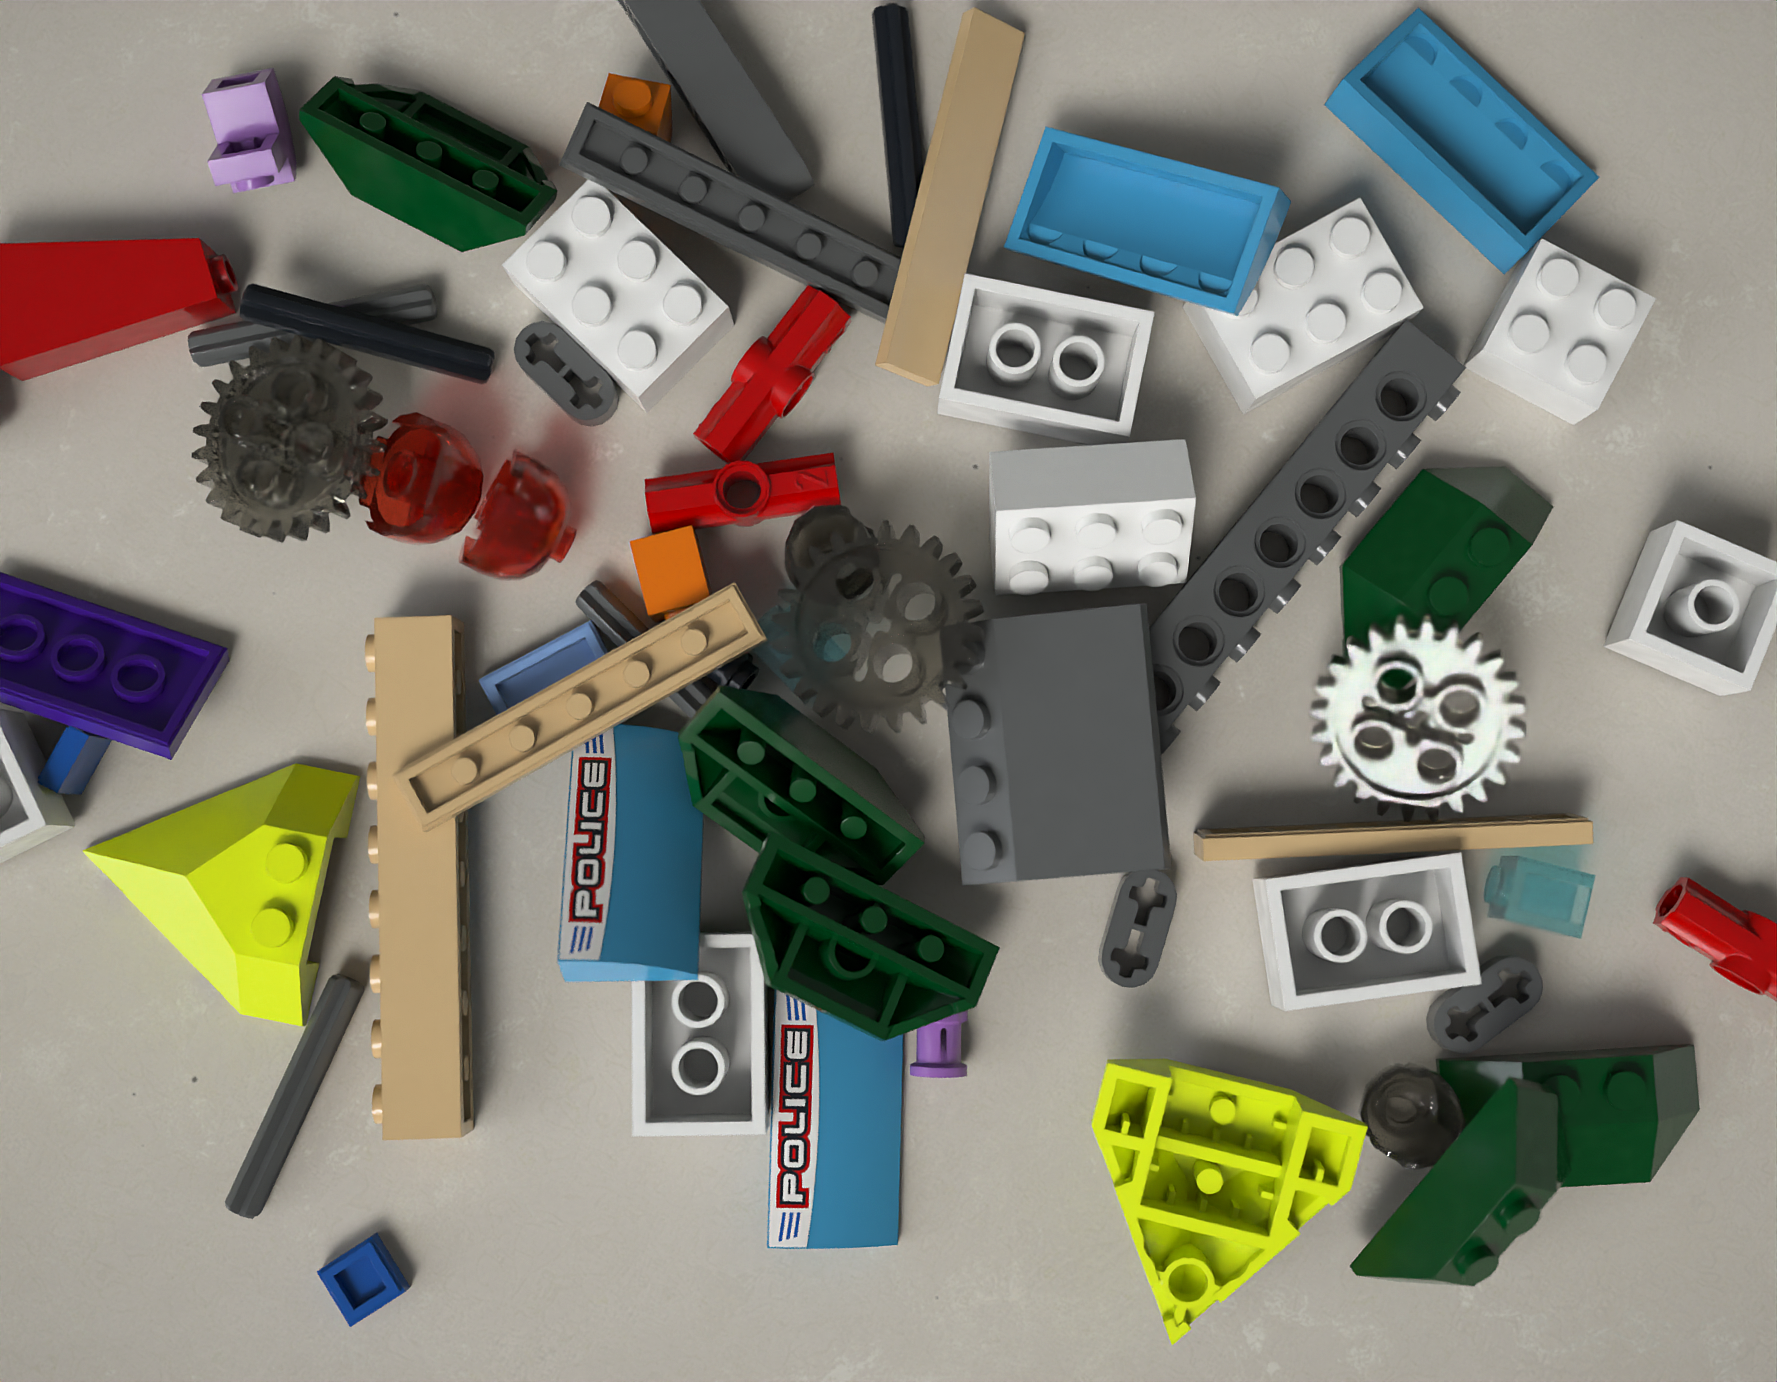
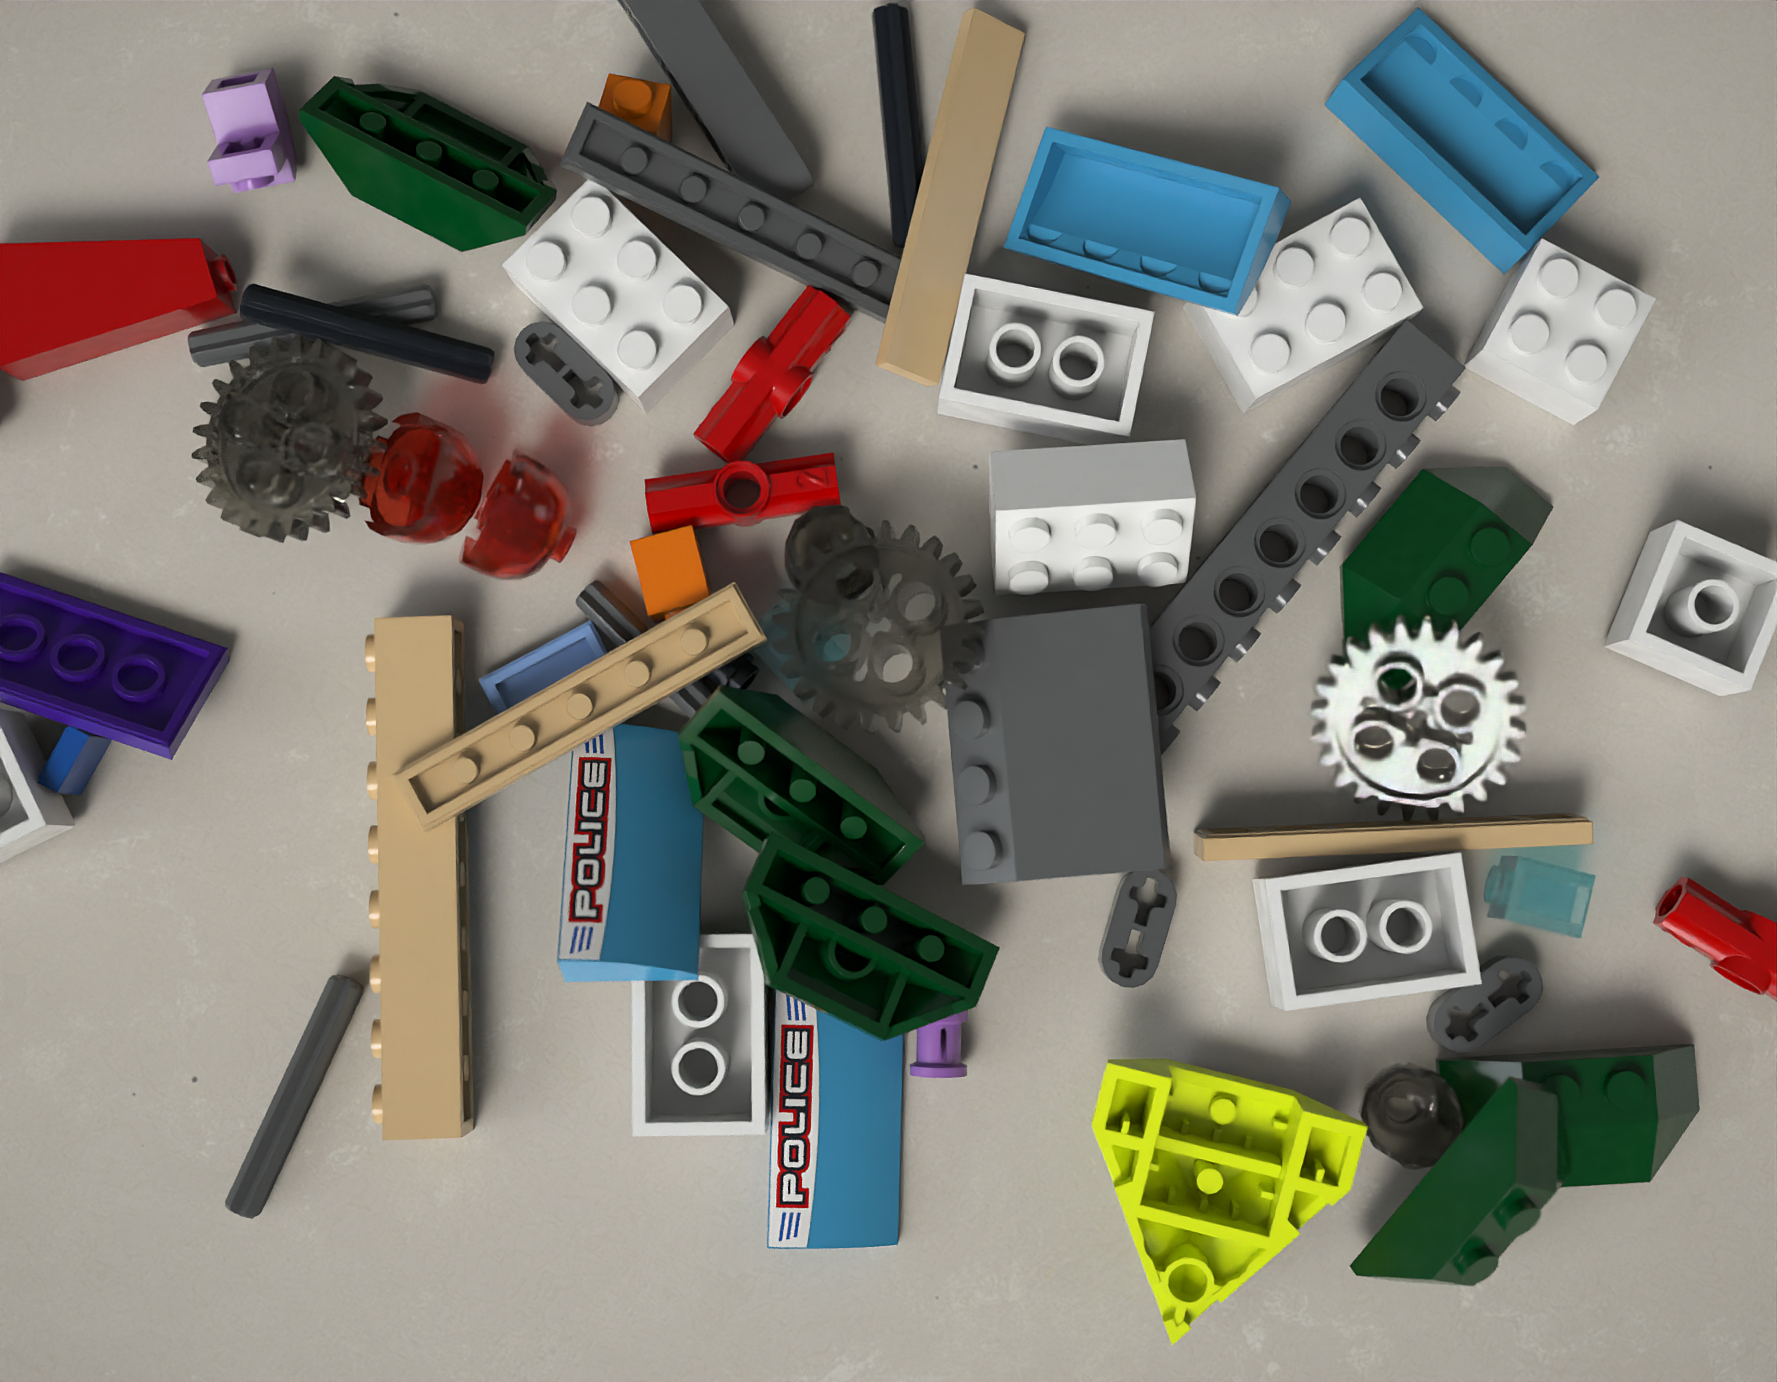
neon yellow wedge [82,763,360,1026] -> none
blue tile [317,1233,410,1327] -> none

